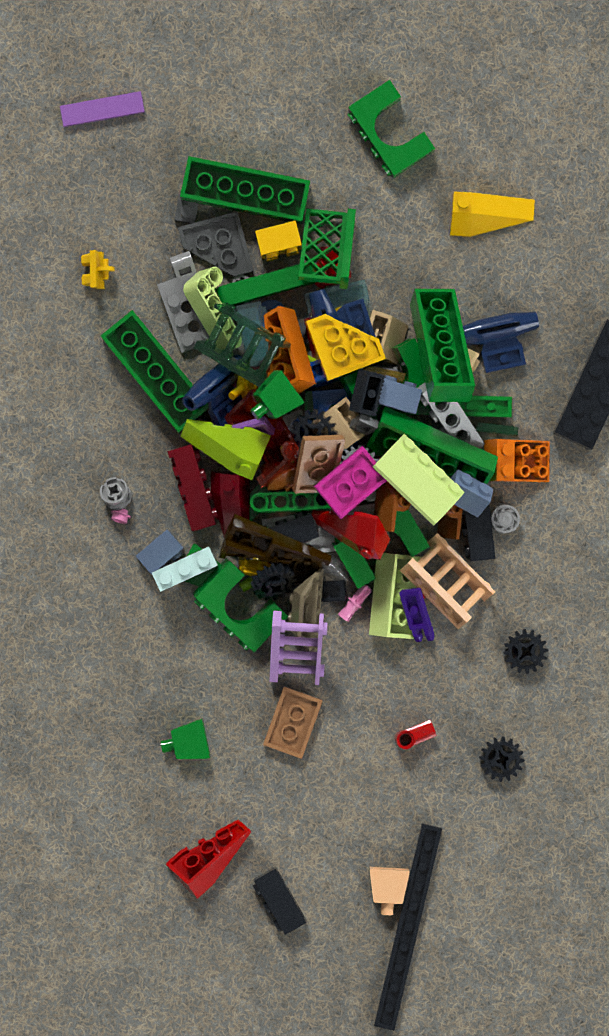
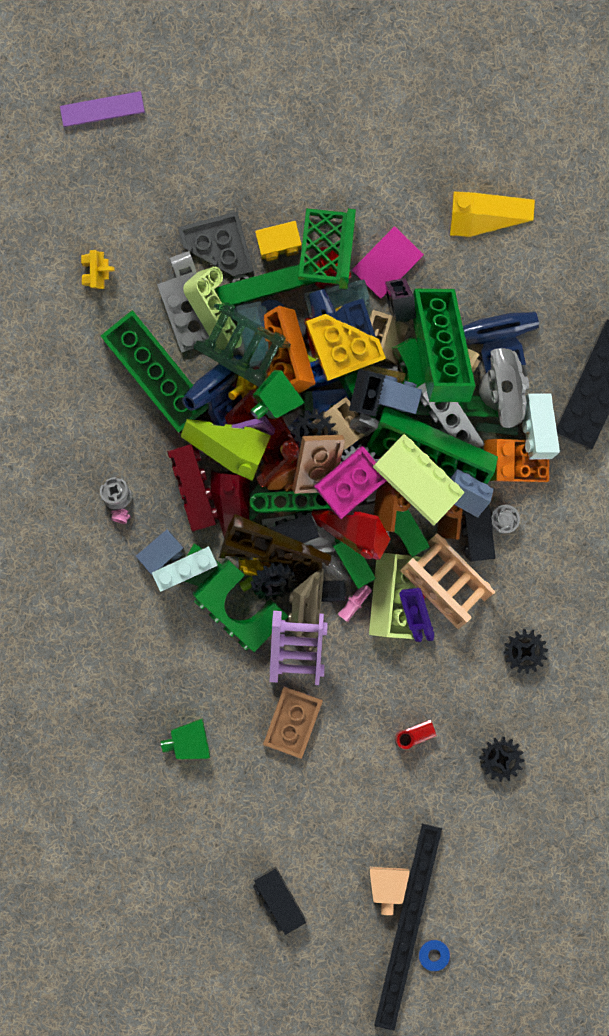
red wedge [166,820,251,899] -> none
dark grey plate [174,200,199,224] -> none
green brick [180,156,310,224] -> none
green arch [347,80,435,179] -> none
none -> dark pink tile [351,226,424,299]
none -> black brick [385,278,416,322]
none -> blue piece [419,940,450,971]
none -> light grey piece [479,348,529,428]
none -> light aqua brick [522,394,560,459]

